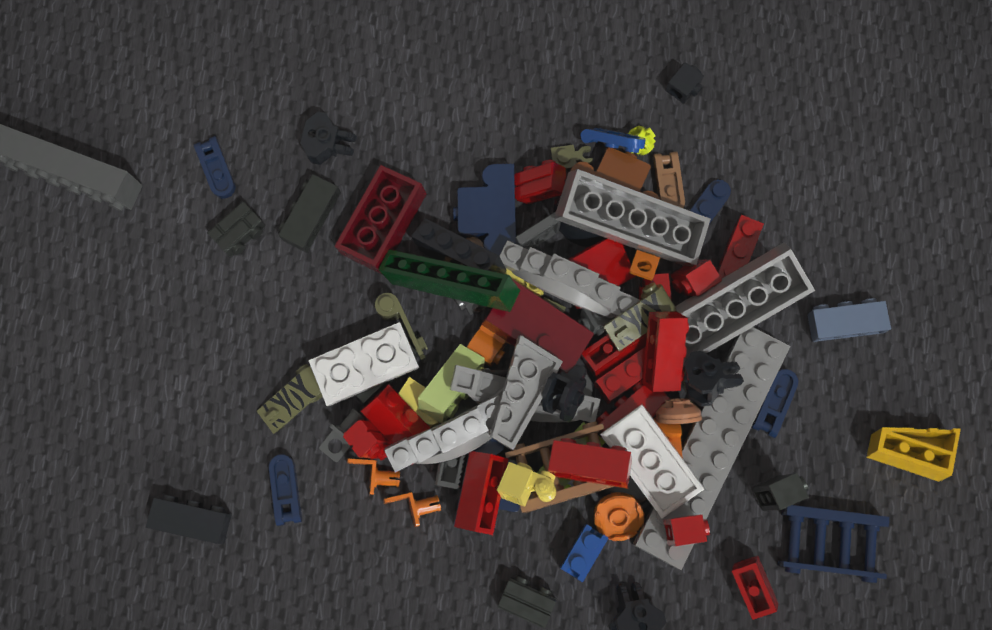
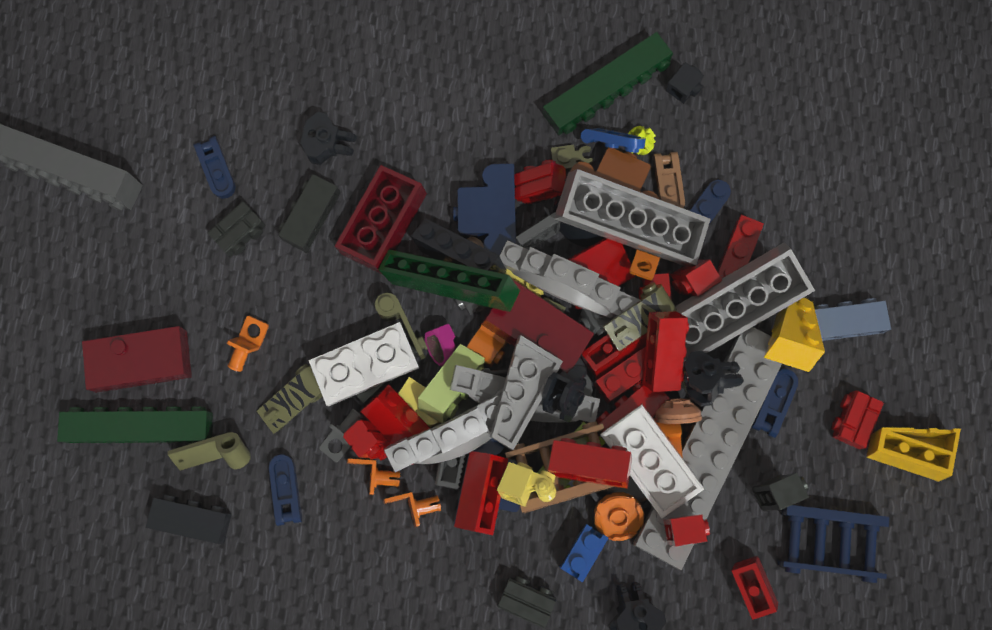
none -> dark green brick [57,407,213,443]
none -> dark red brick [82,326,192,393]
none -> olive door [168,432,251,471]
none -> orange bracket [227,316,269,372]
none -> dark pink rock [425,324,455,366]
none -> dark green brick [543,32,673,136]
none -> yellow wedge [764,298,825,372]
none -> red brick [831,391,884,449]

